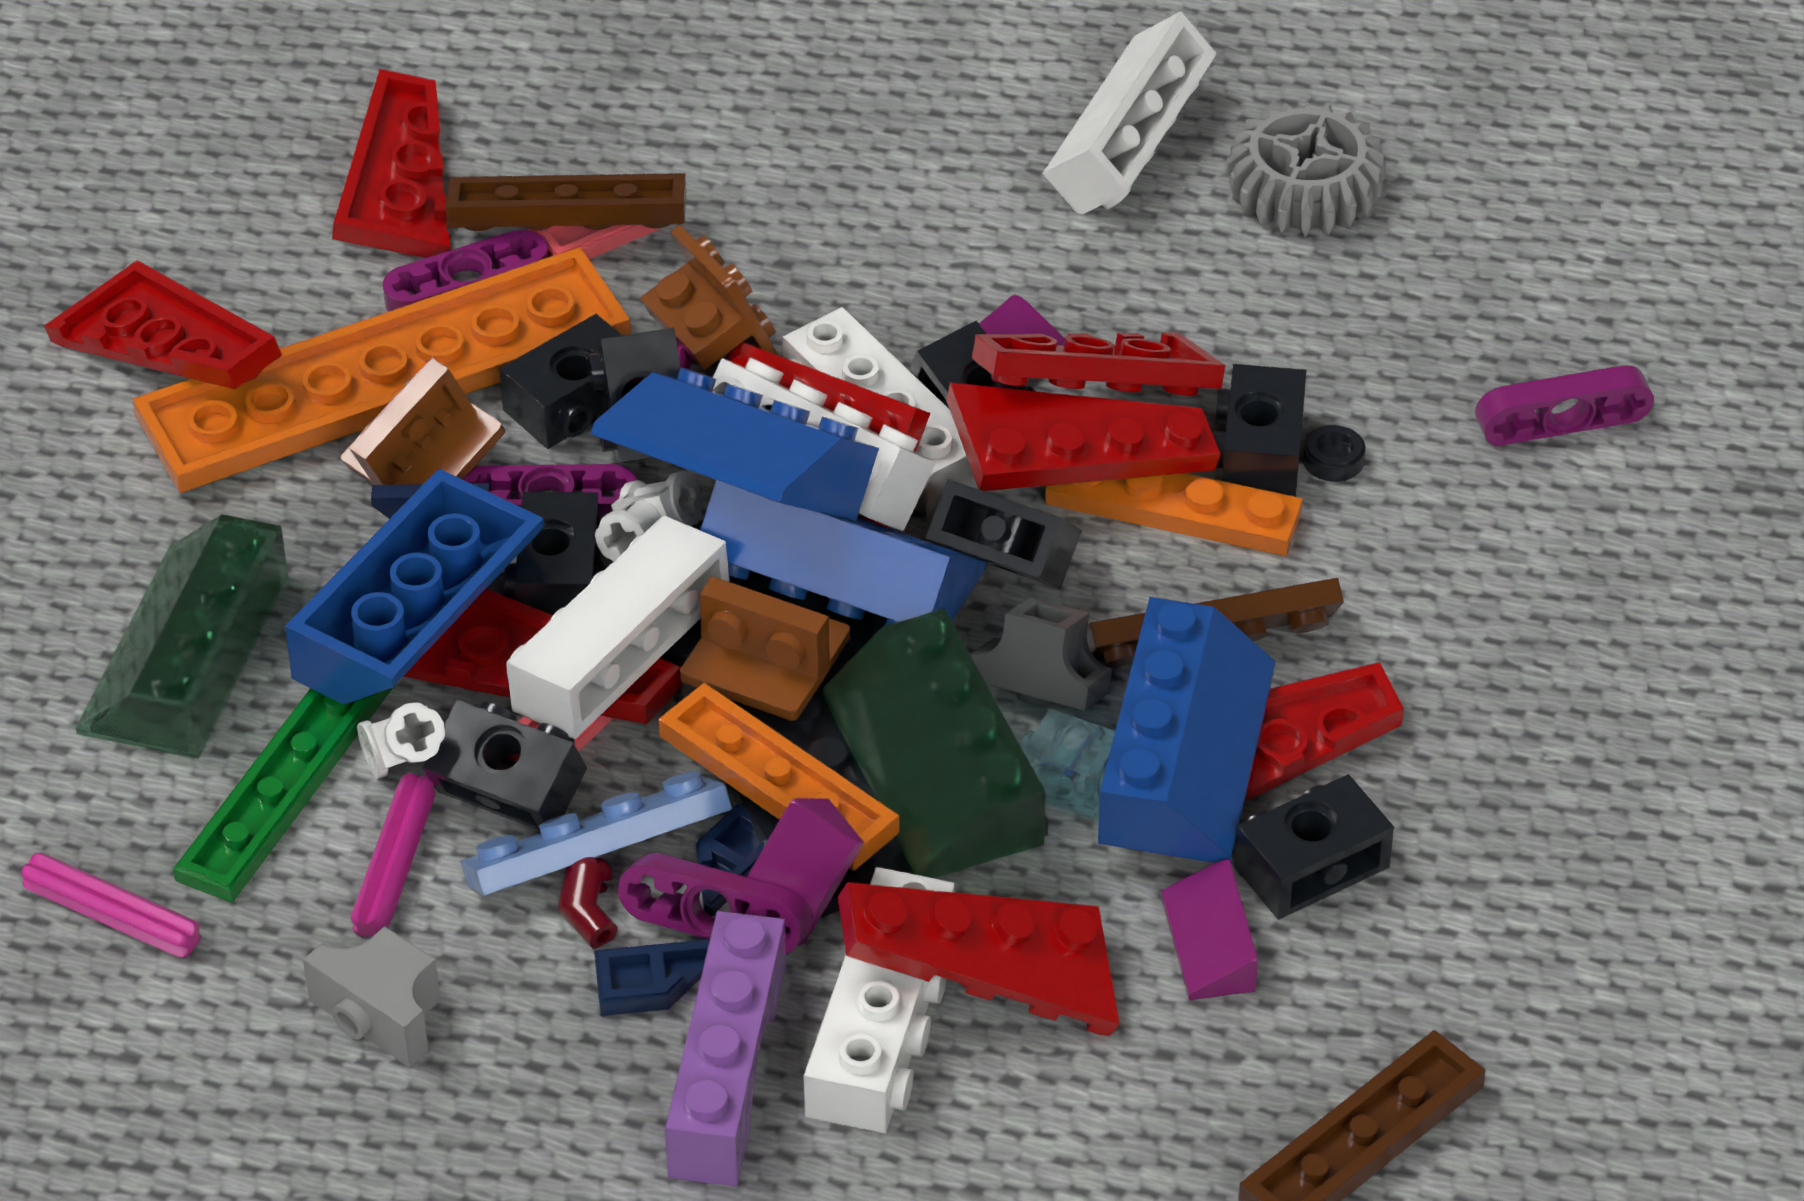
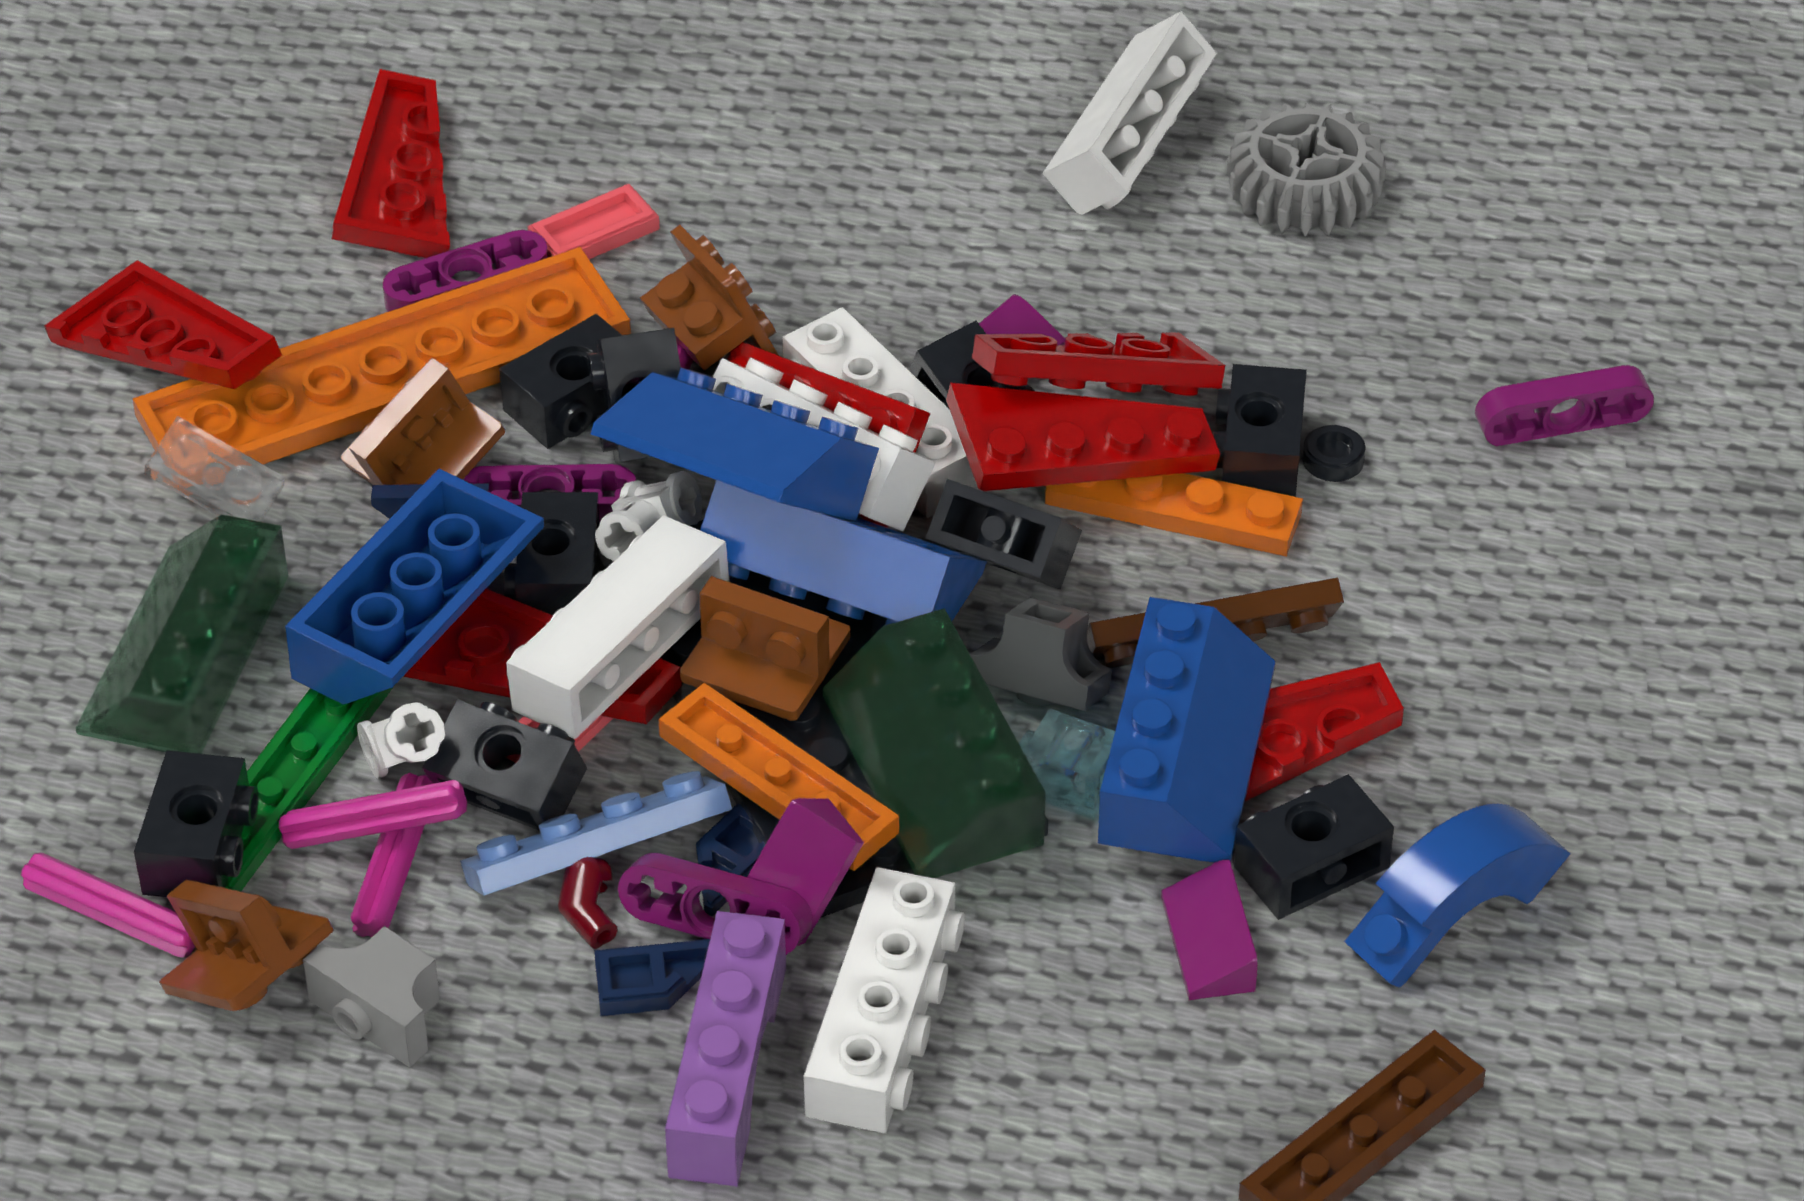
reddish brown plate [446,173,687,231] -> none
red wing [838,882,1120,1036] -> none
none -> black brick [134,750,259,898]
none -> clear plate [144,416,286,535]
none -> dark orange bracket [159,880,334,1011]
none -> dark pink axle [279,780,467,849]
none -> blue arch [1344,804,1571,987]

